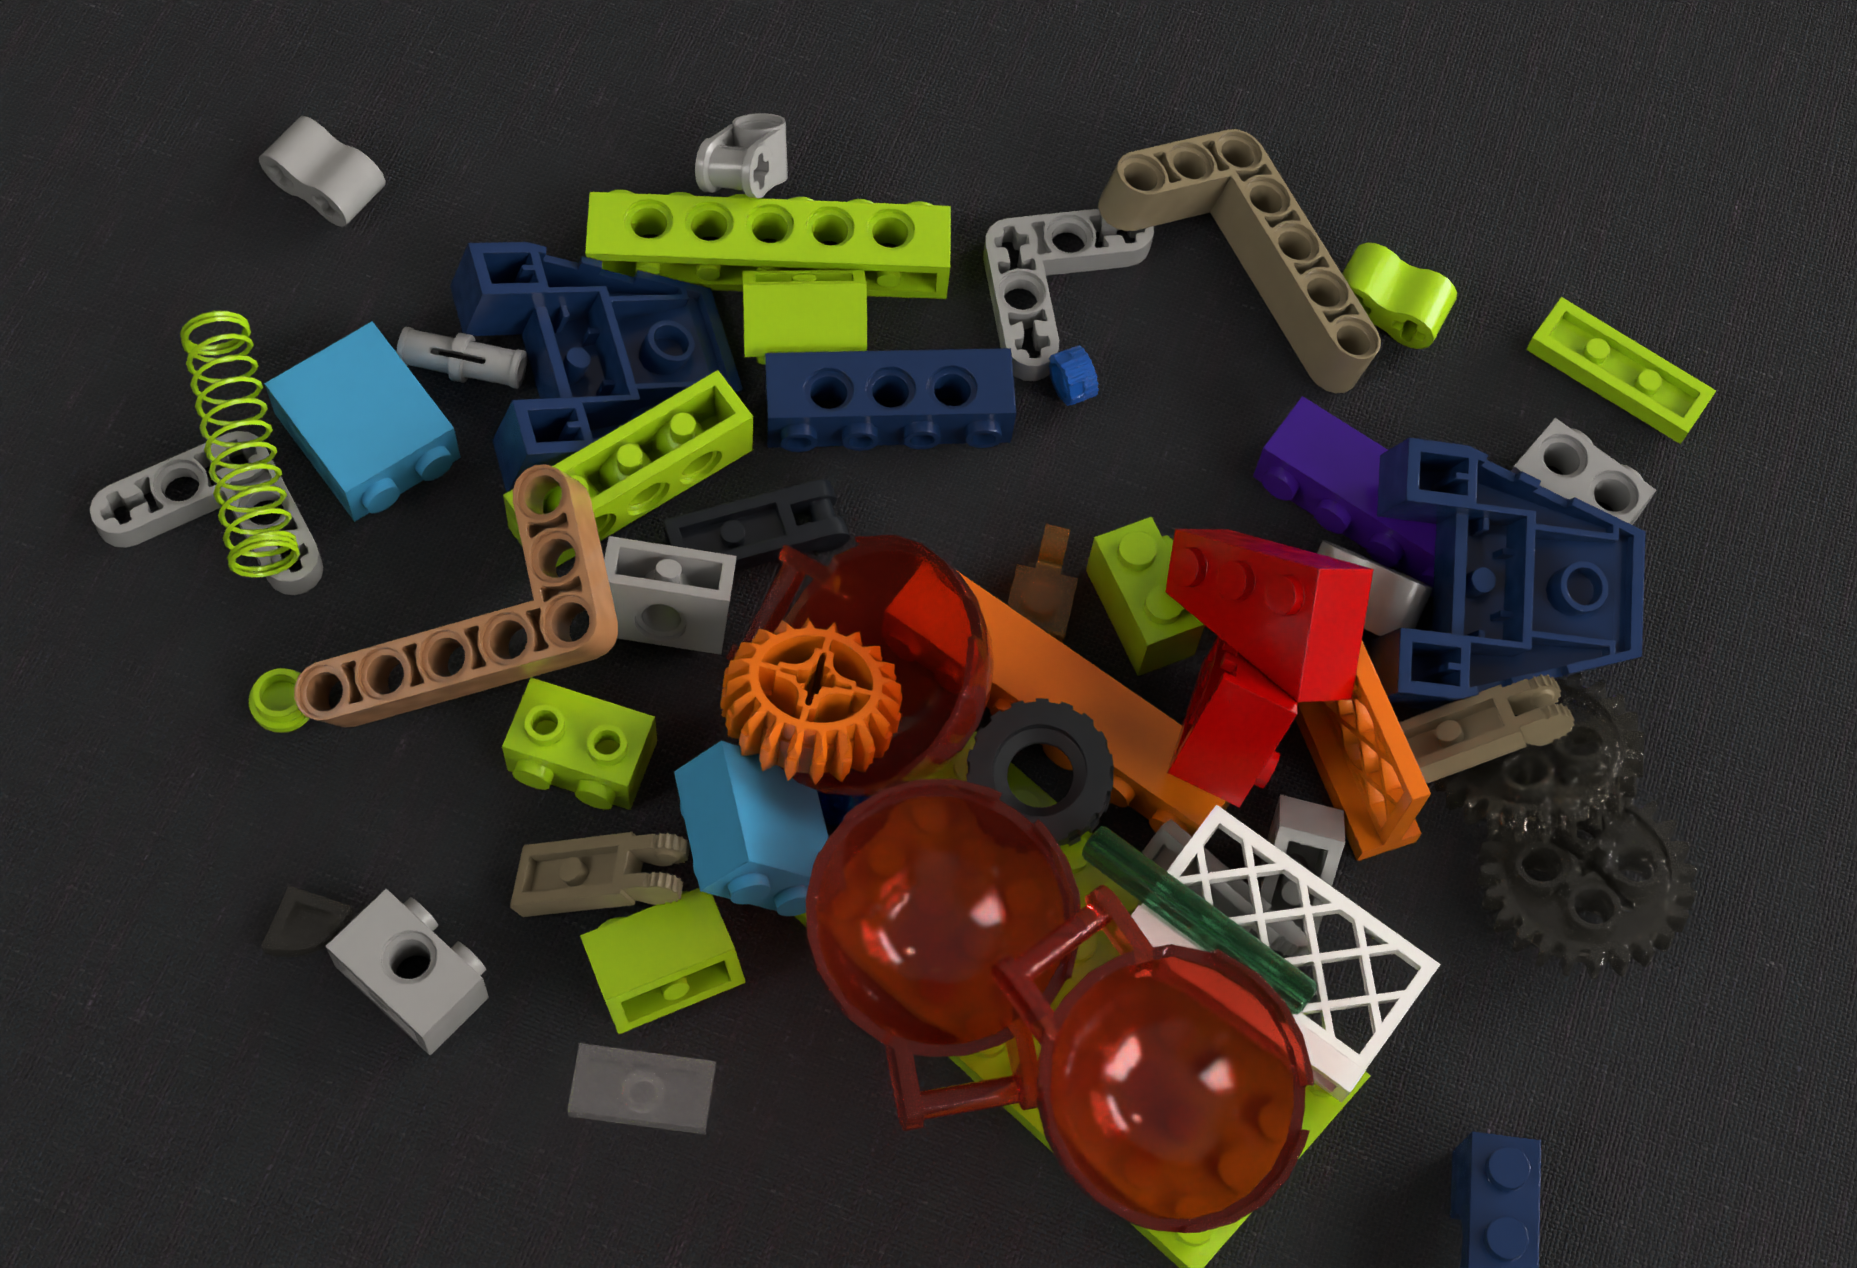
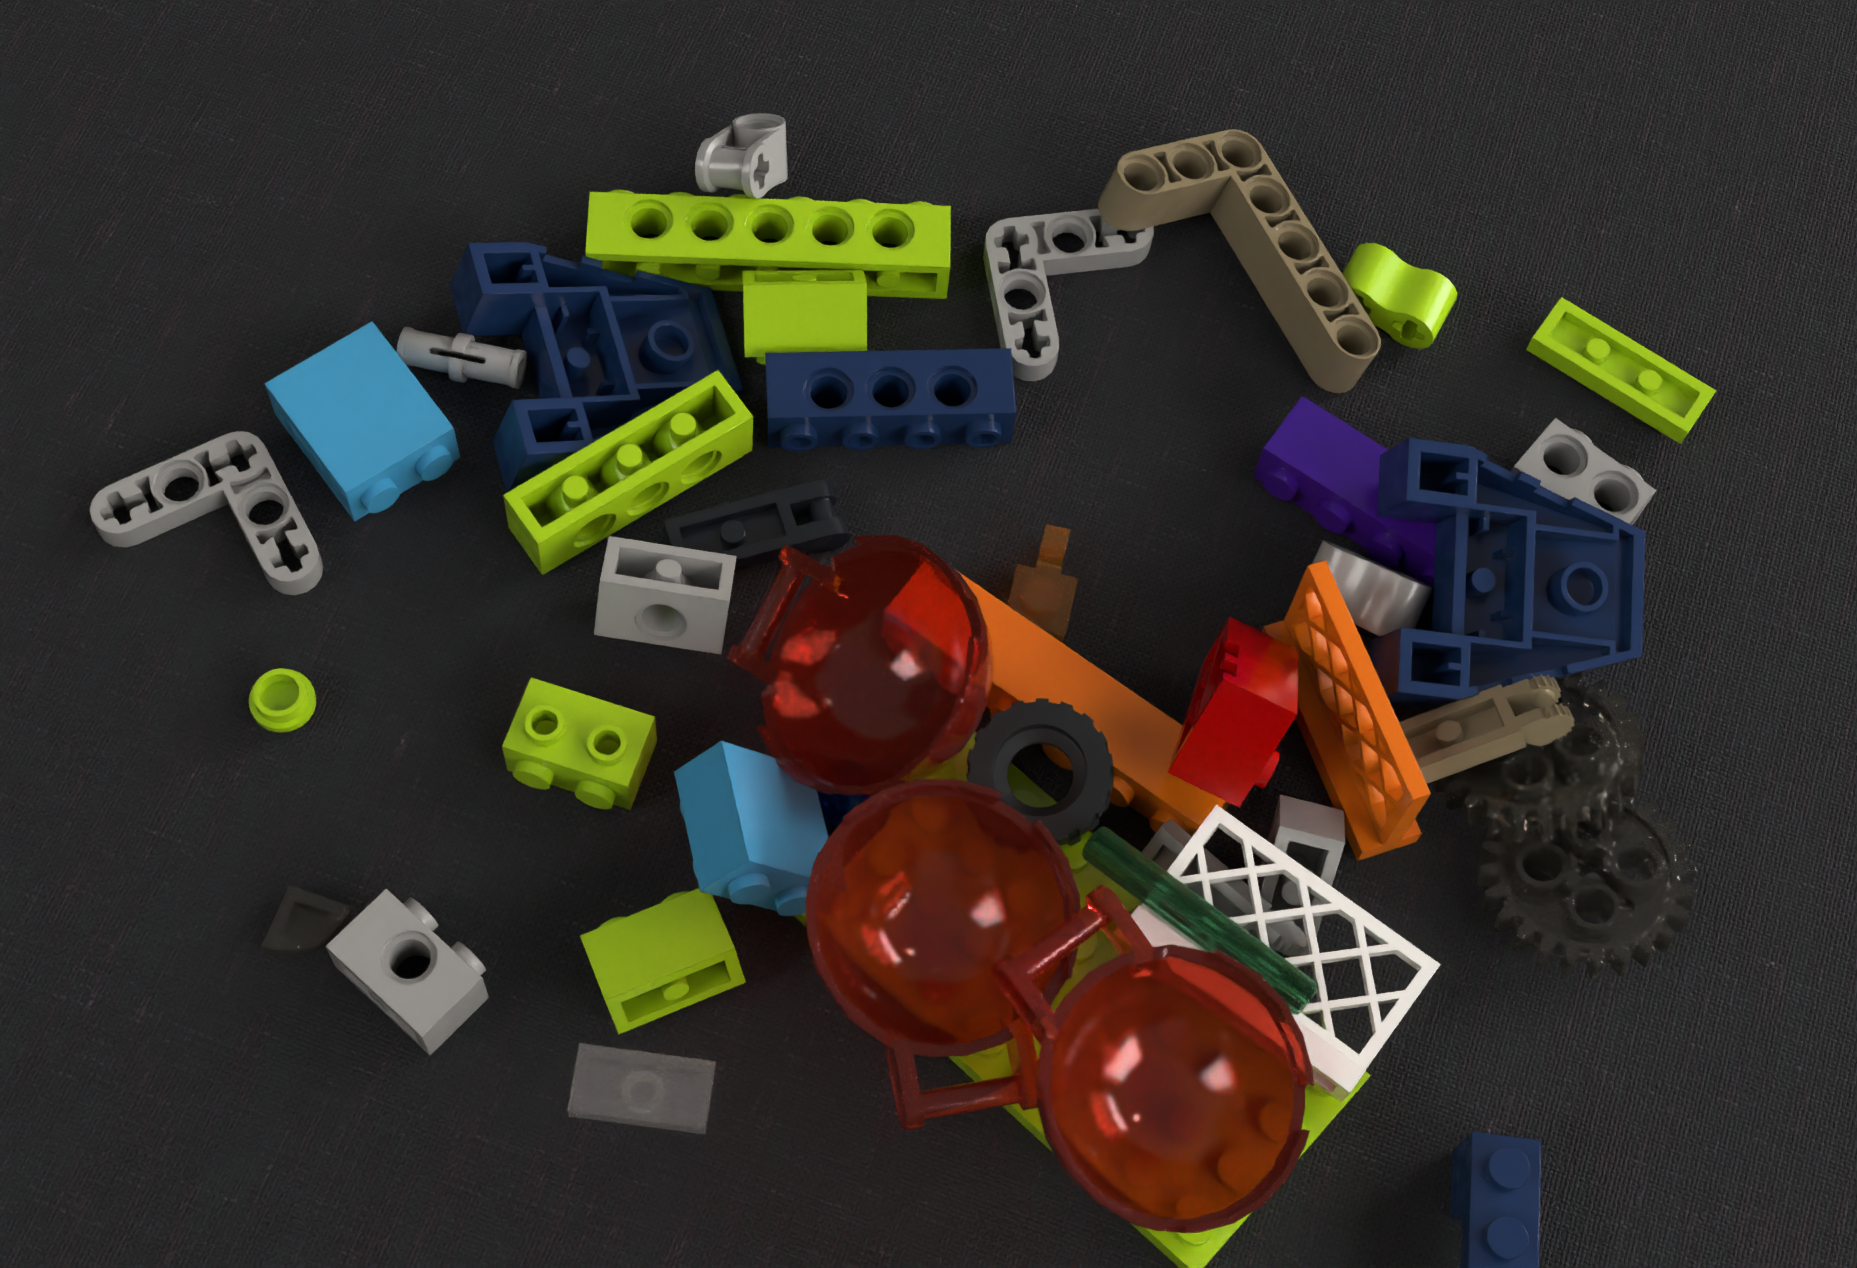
lime piece [180,311,300,578] -> none
light grey axle [259,116,386,227] -> none
medium nougat beam [294,464,618,727] -> none
dark tan hinge [510,832,690,917] -> none
orange gear [720,618,903,785] -> none
blue axle [1049,345,1099,406] -> none
lime brick [1086,517,1205,676] -> none
red wedge [1165,529,1374,702] -> none

